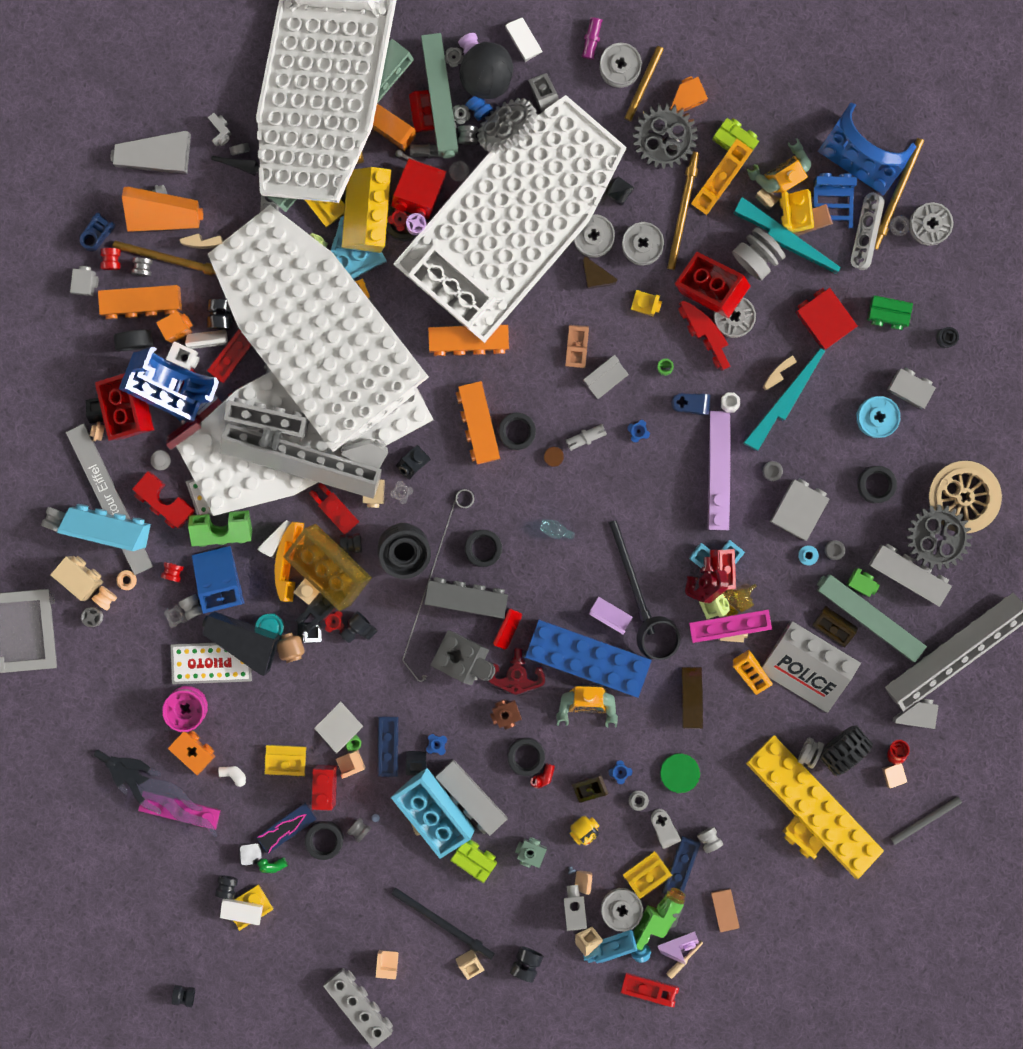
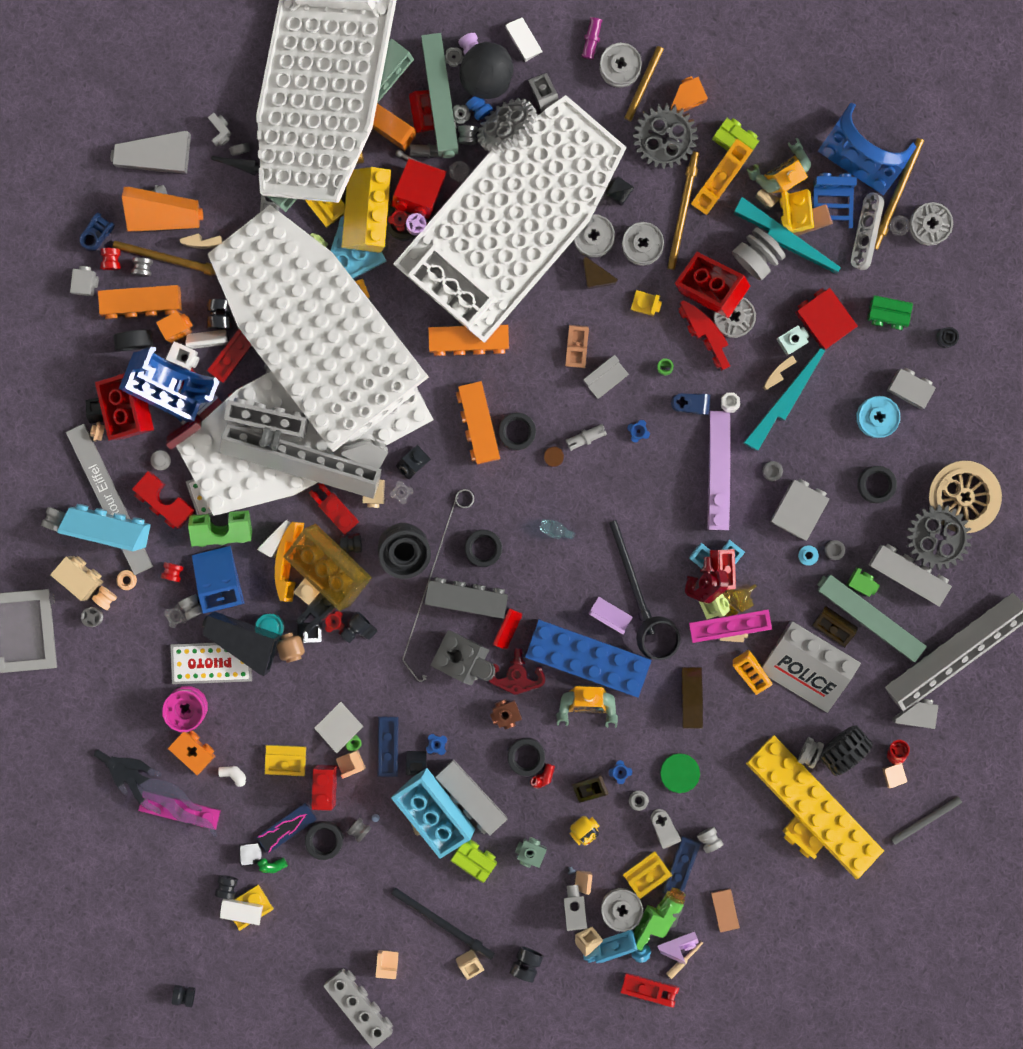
none -> light aqua brick [776,326,809,356]

